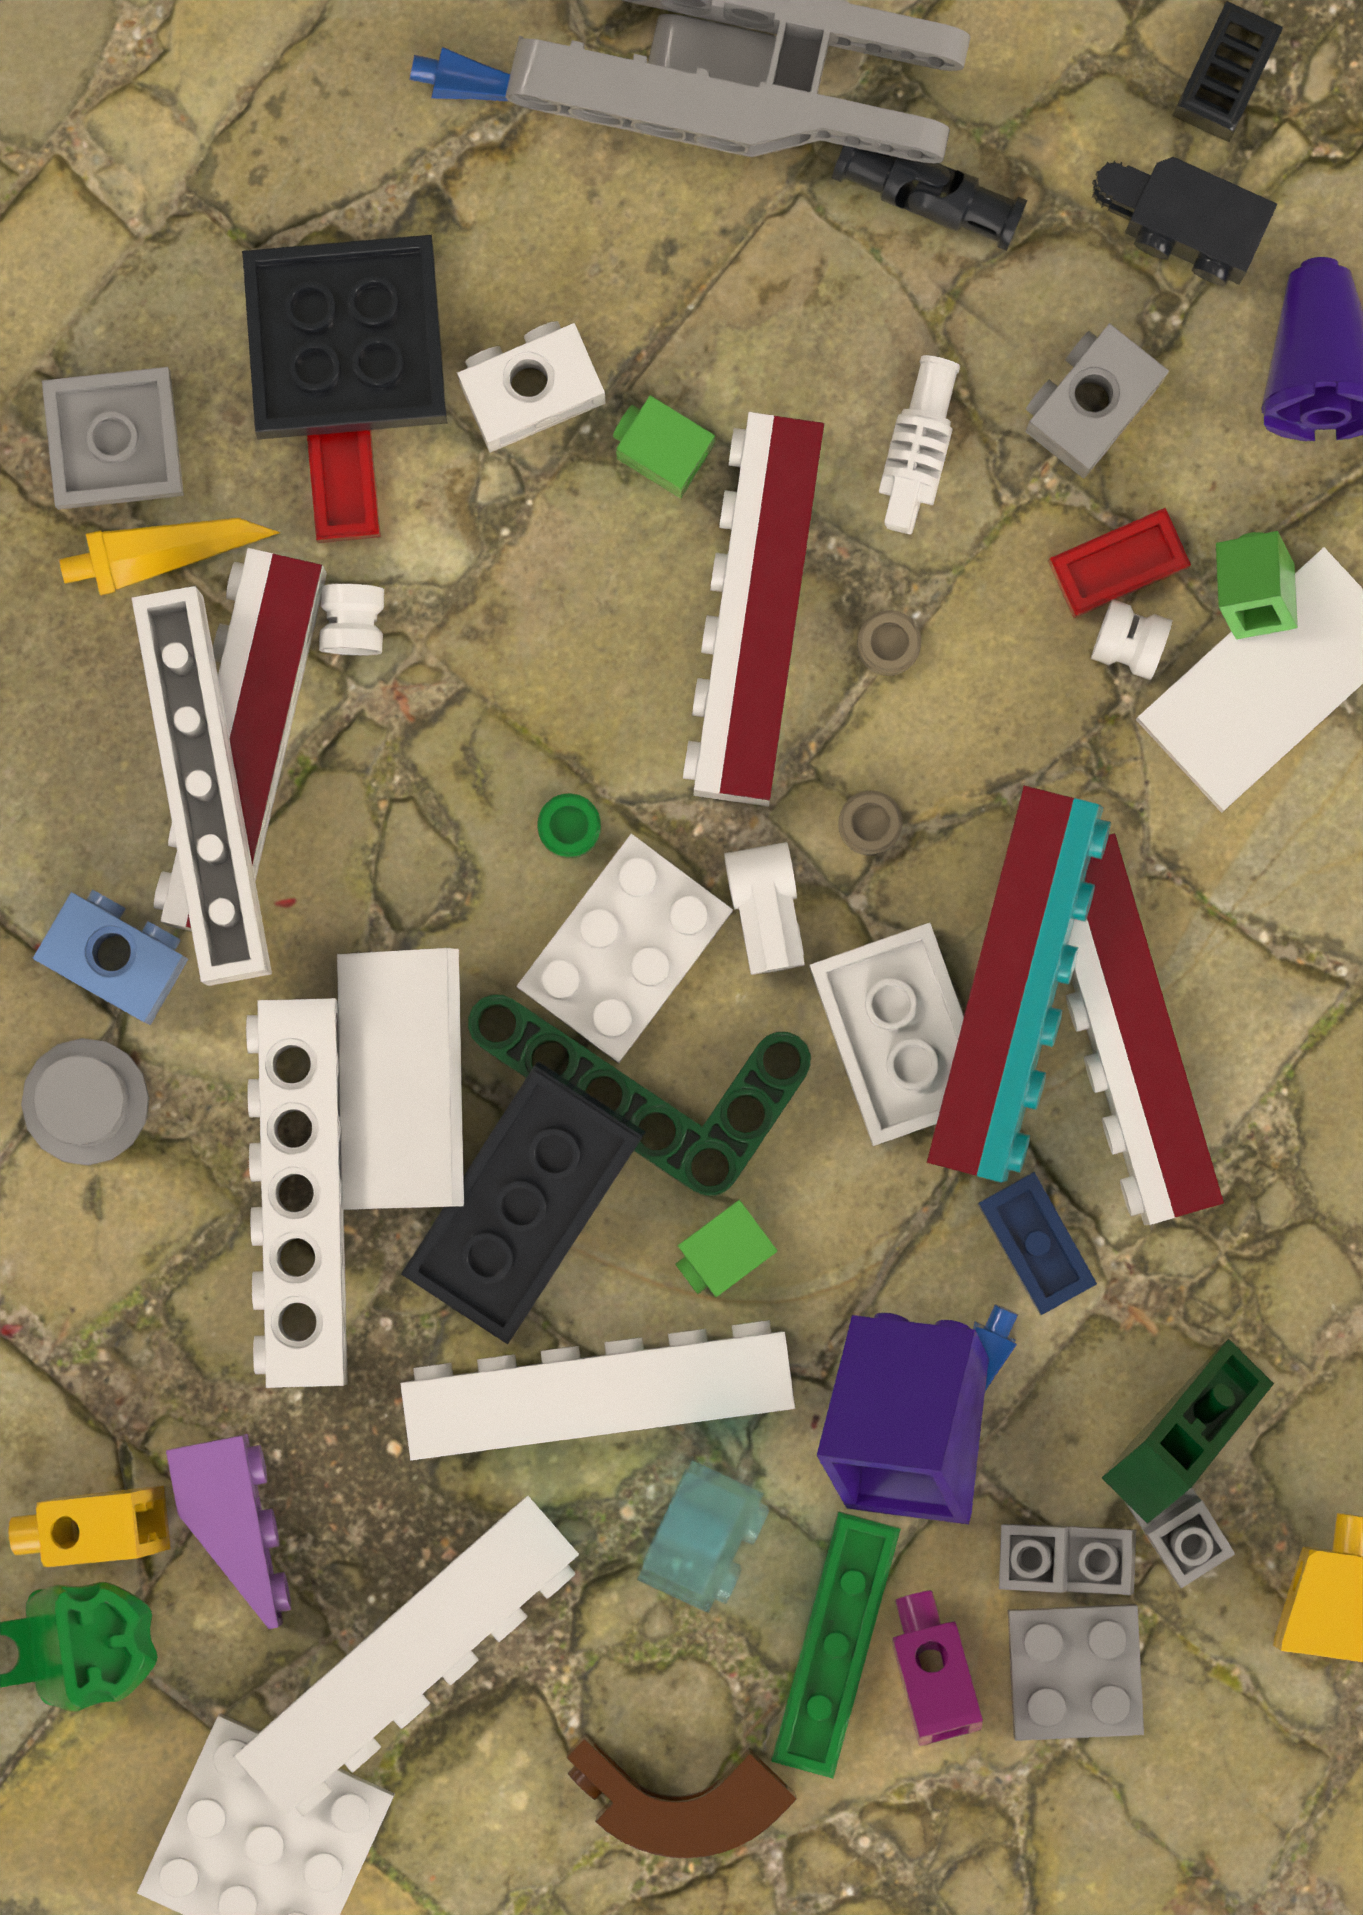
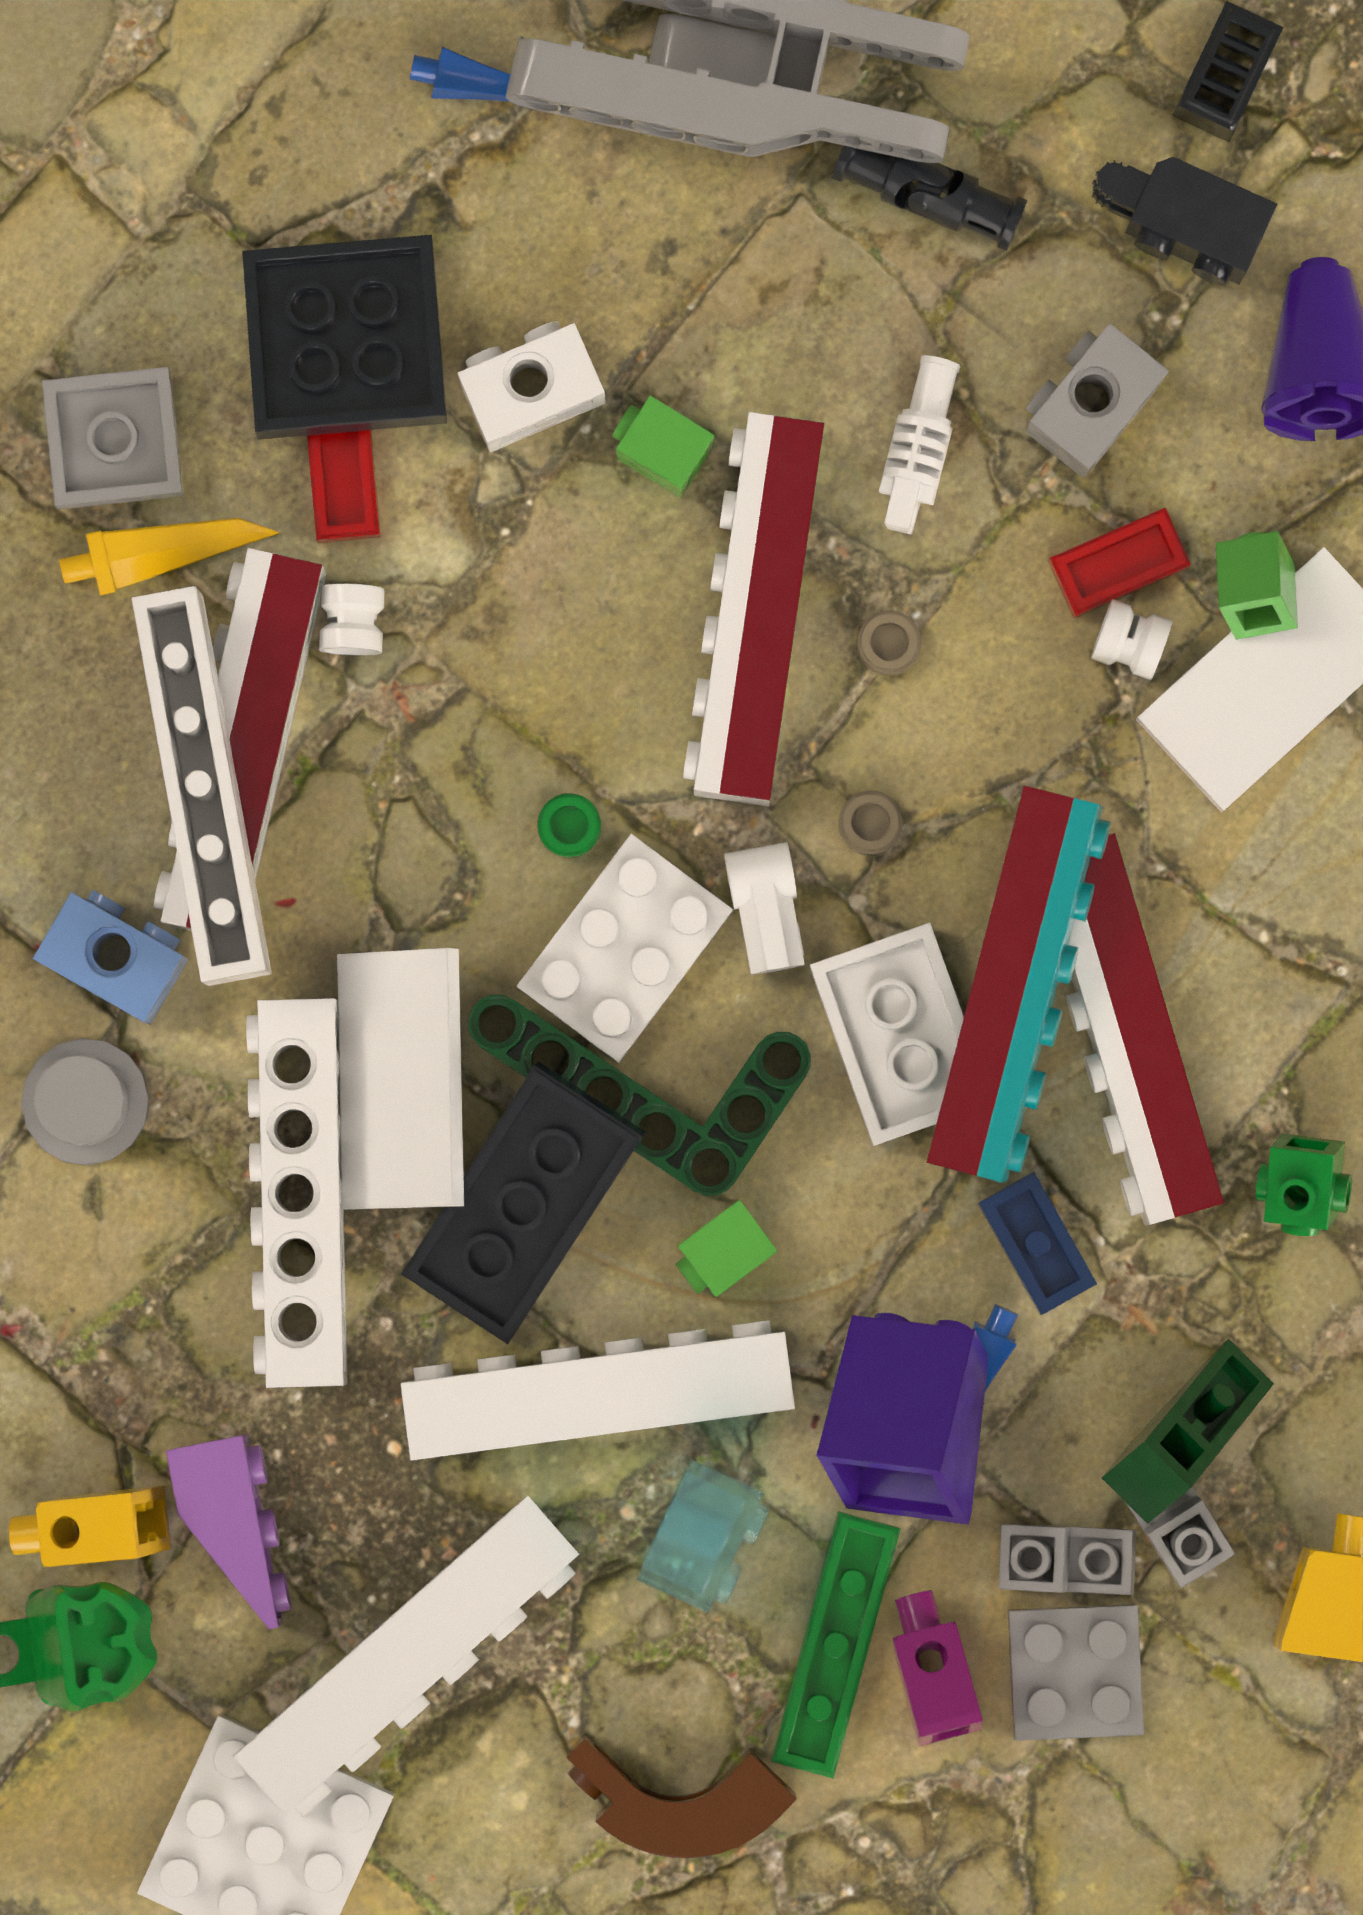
none -> green brick [1256,1133,1352,1236]

